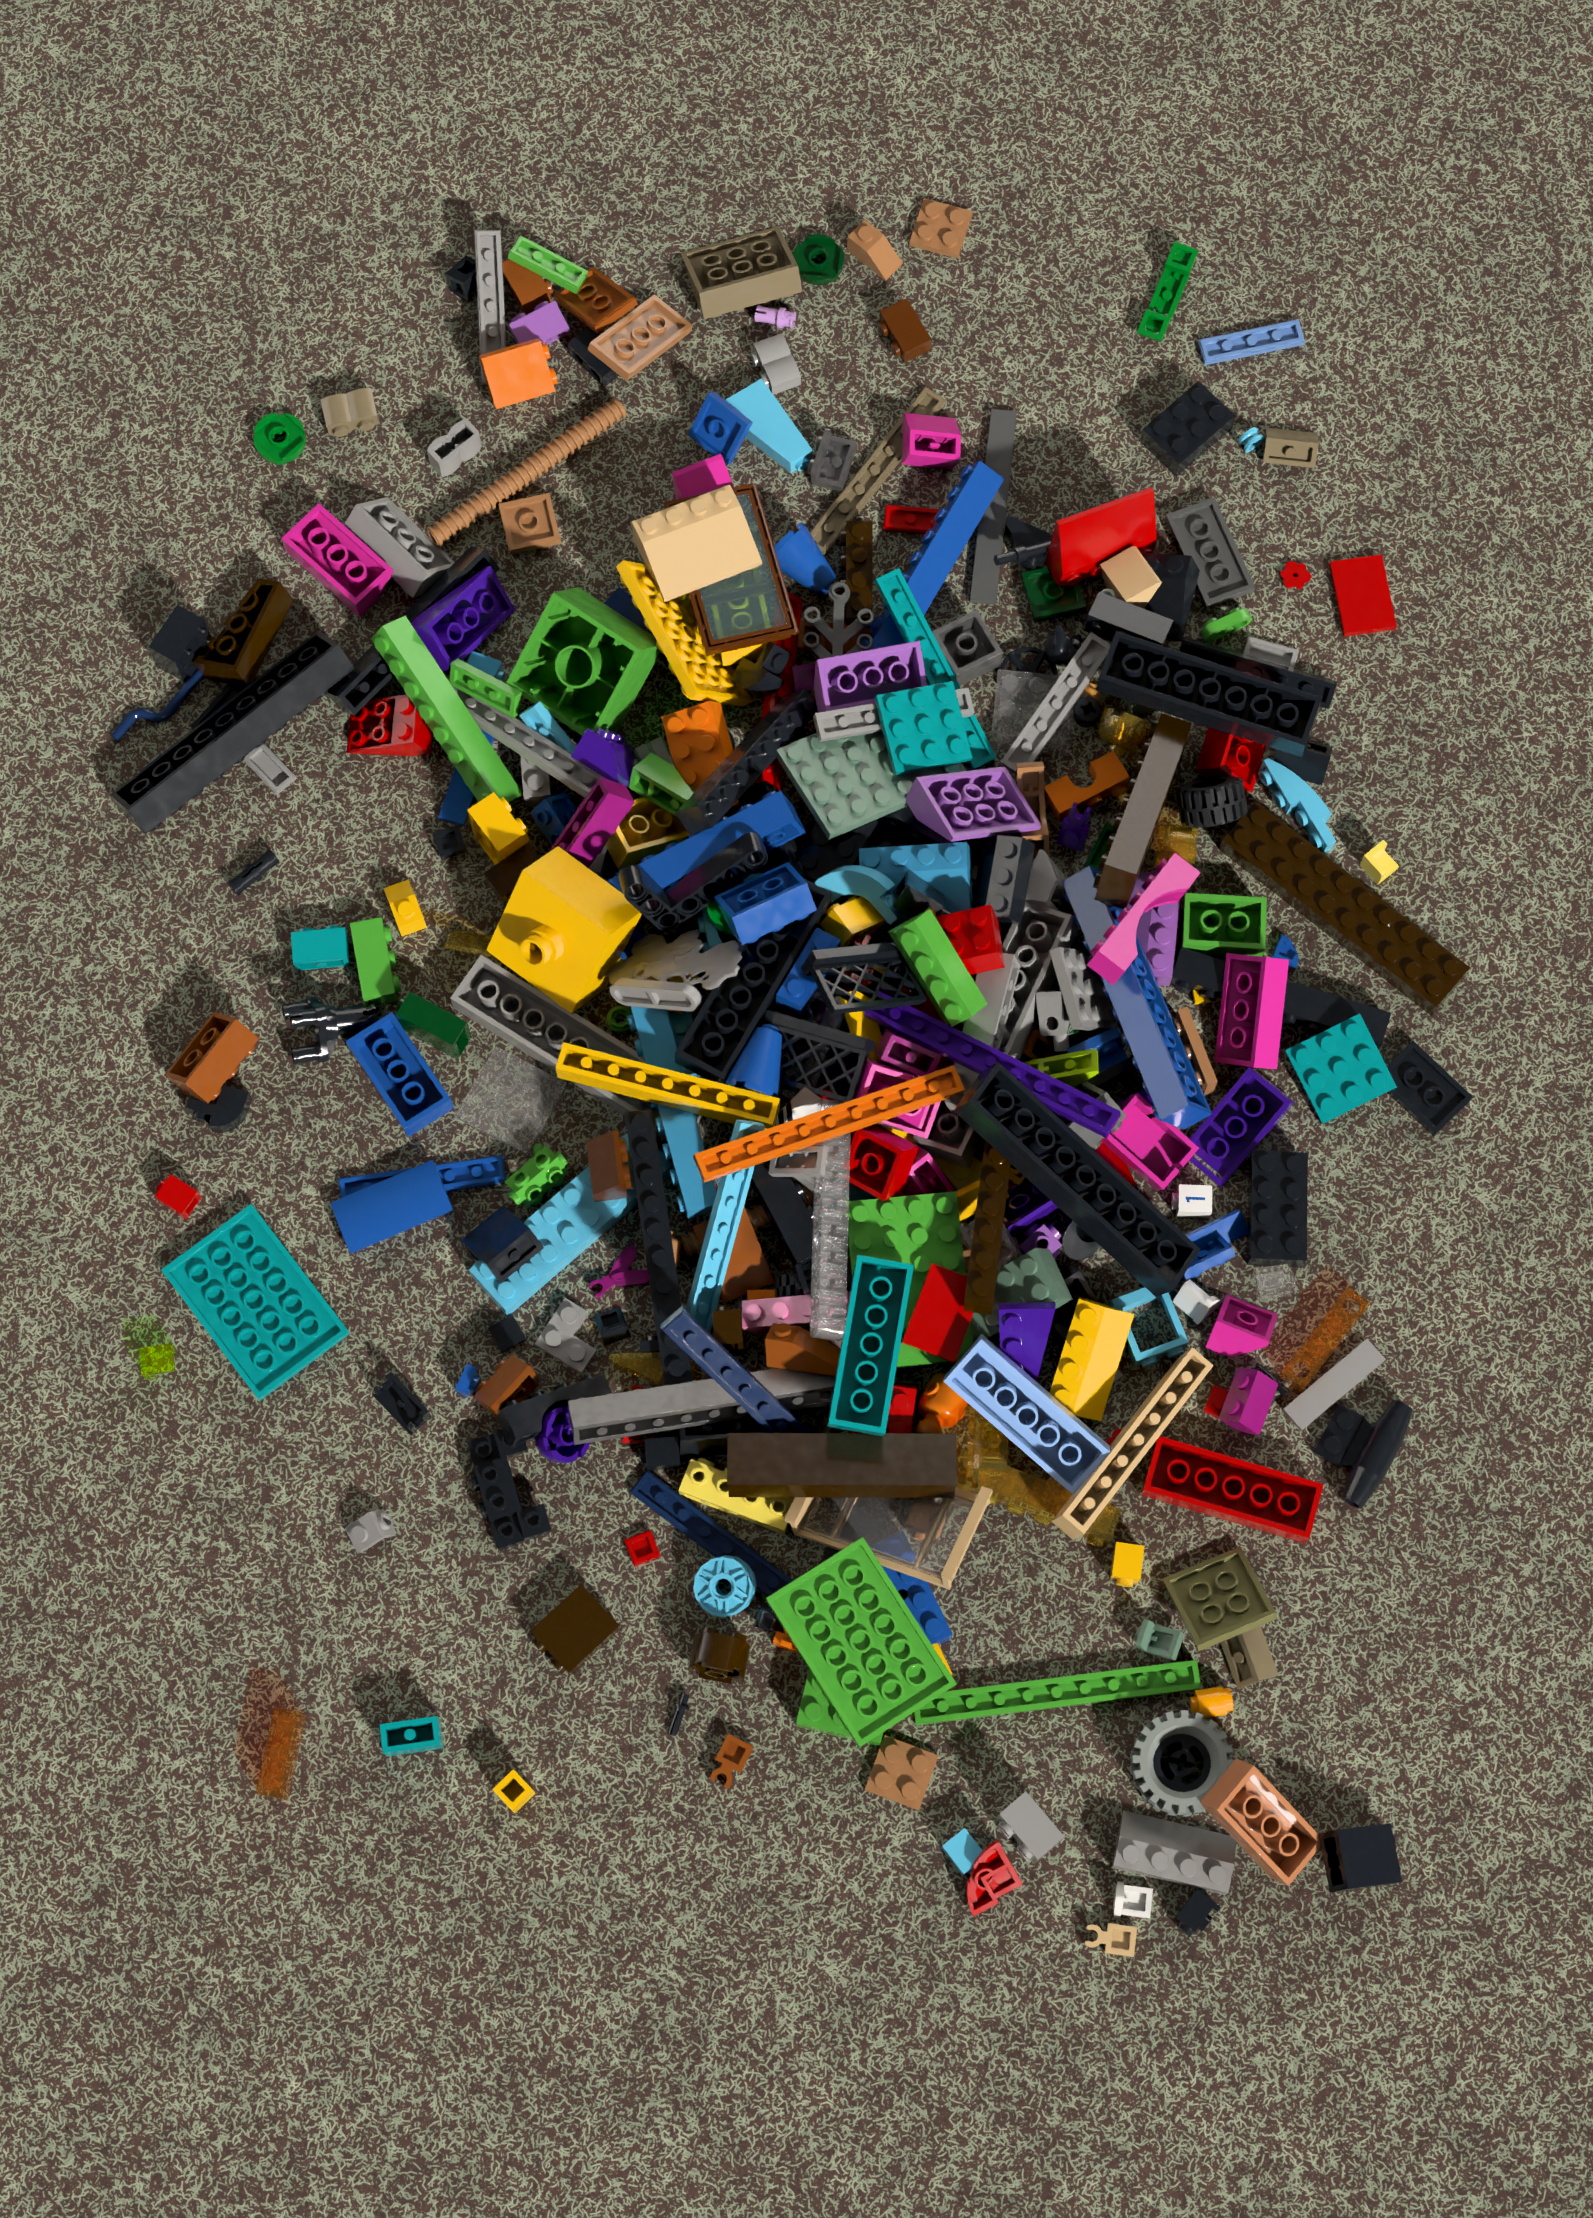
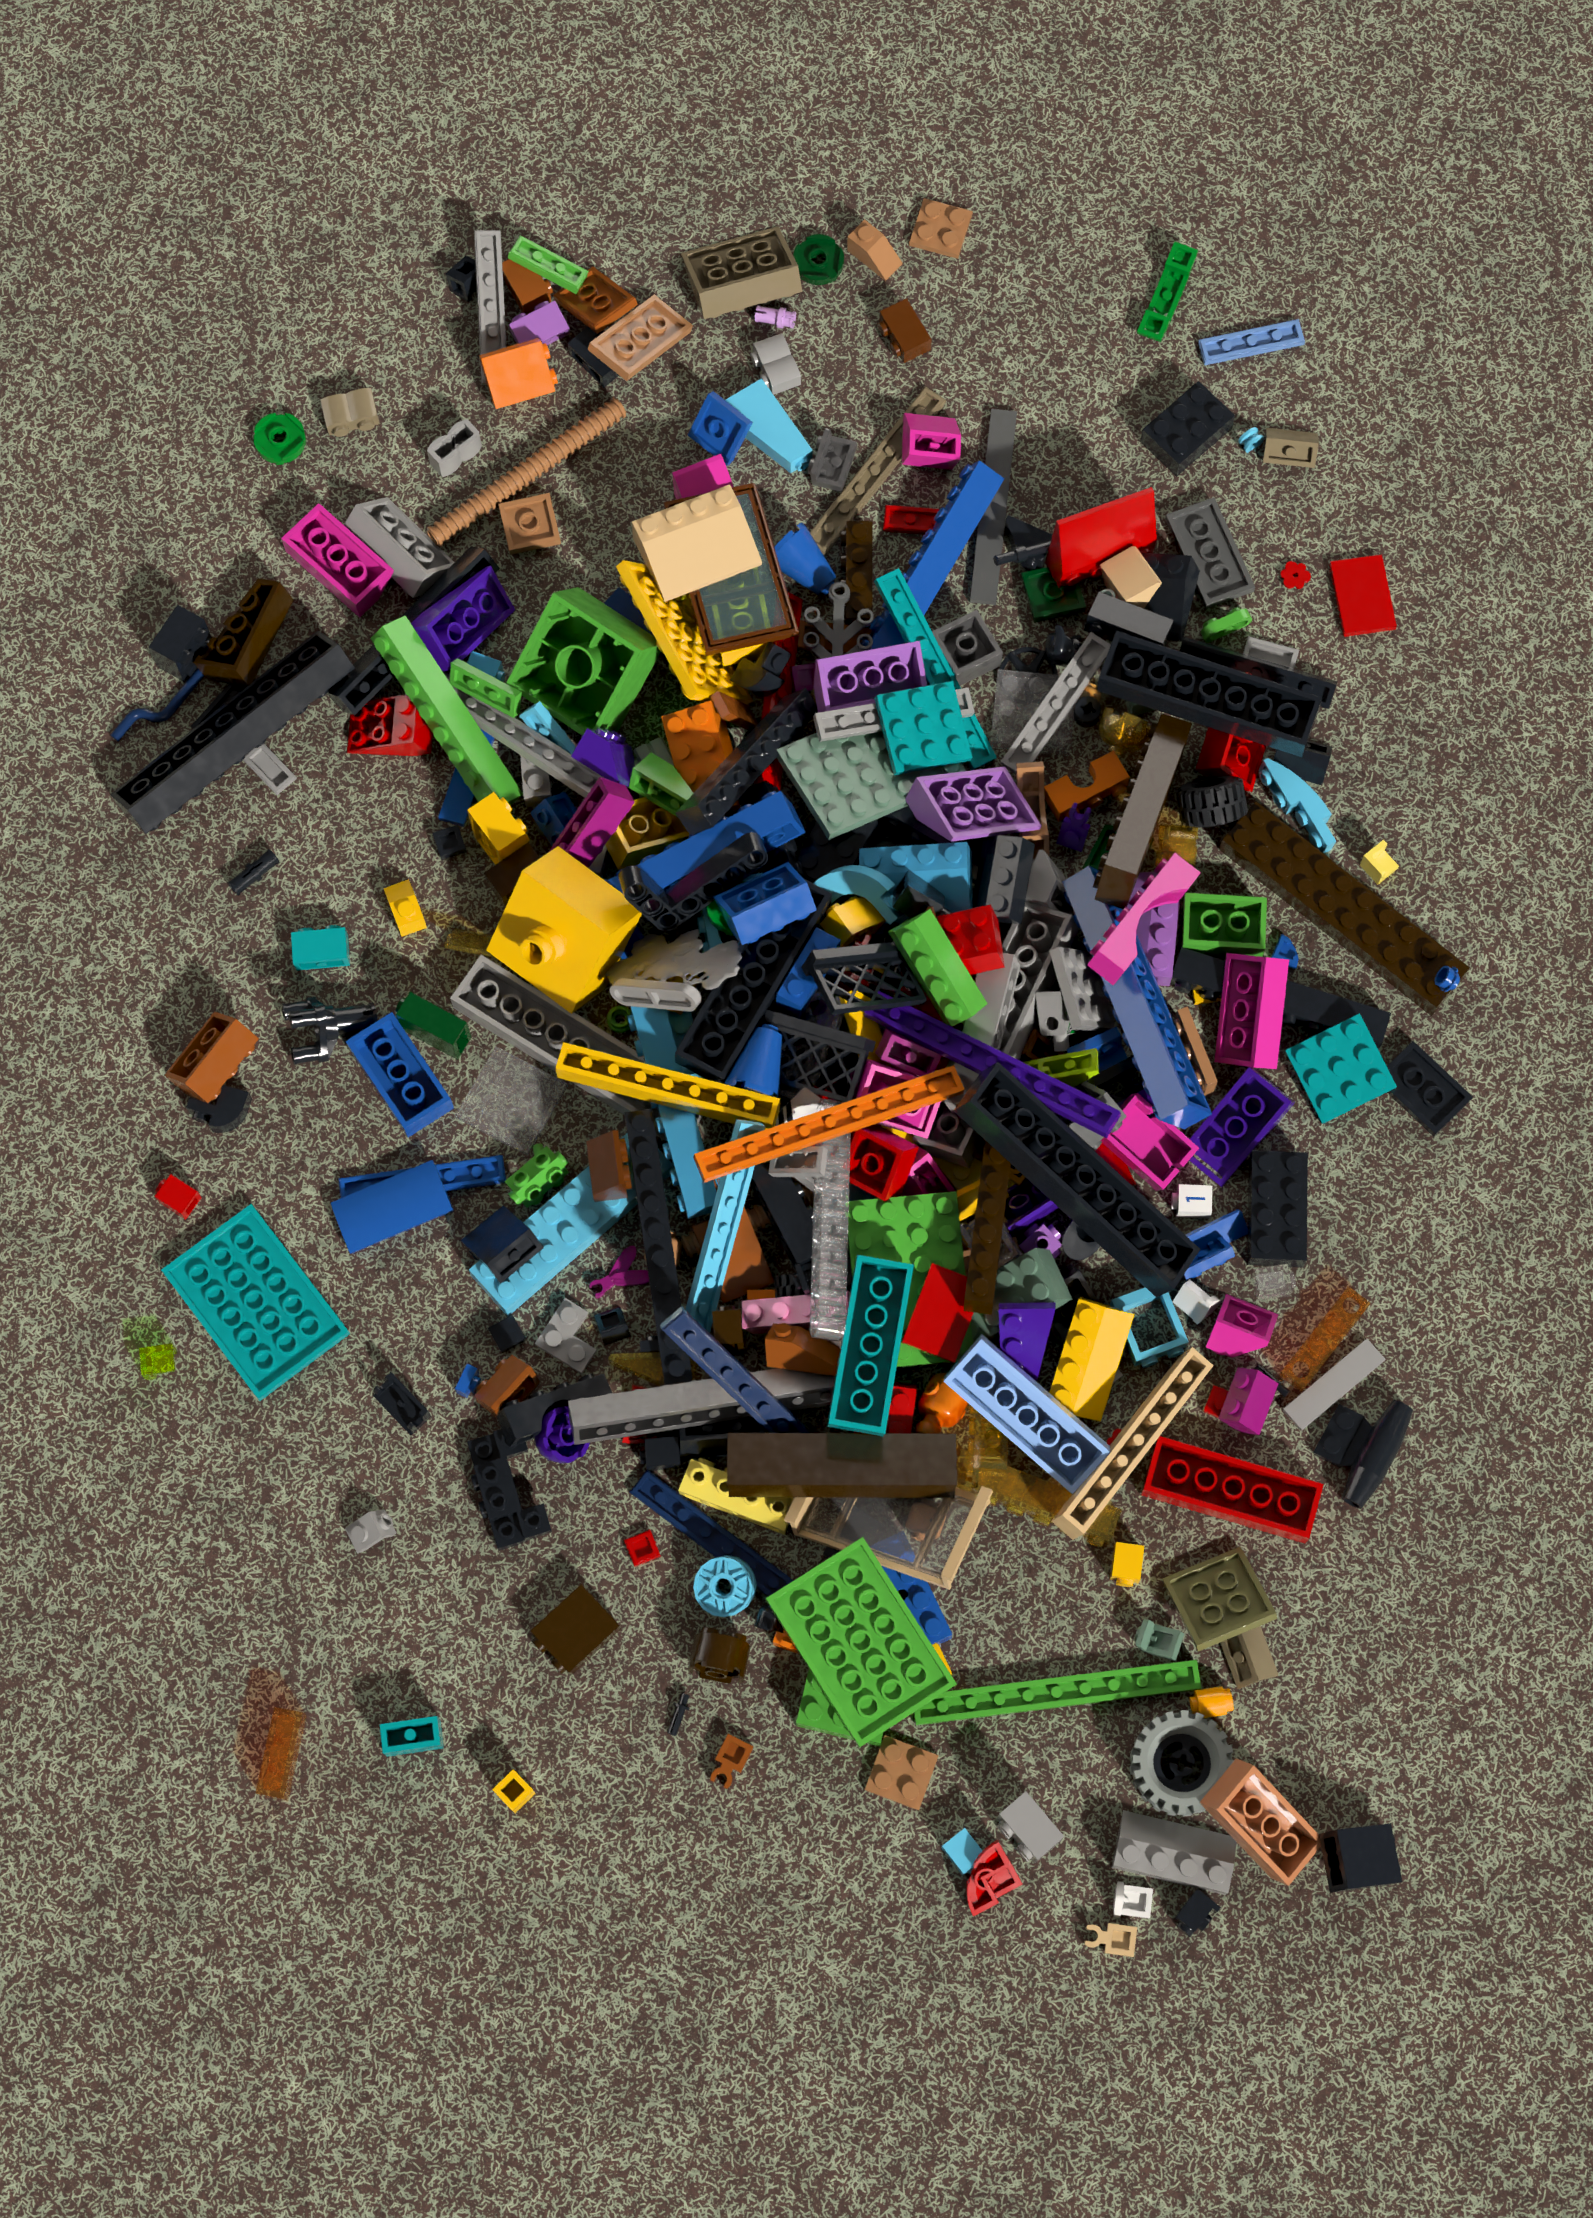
bright green brick [350,917,402,1006] -> none
none -> dark orange tile [711,691,758,731]
none -> blue plate [1435,966,1460,992]

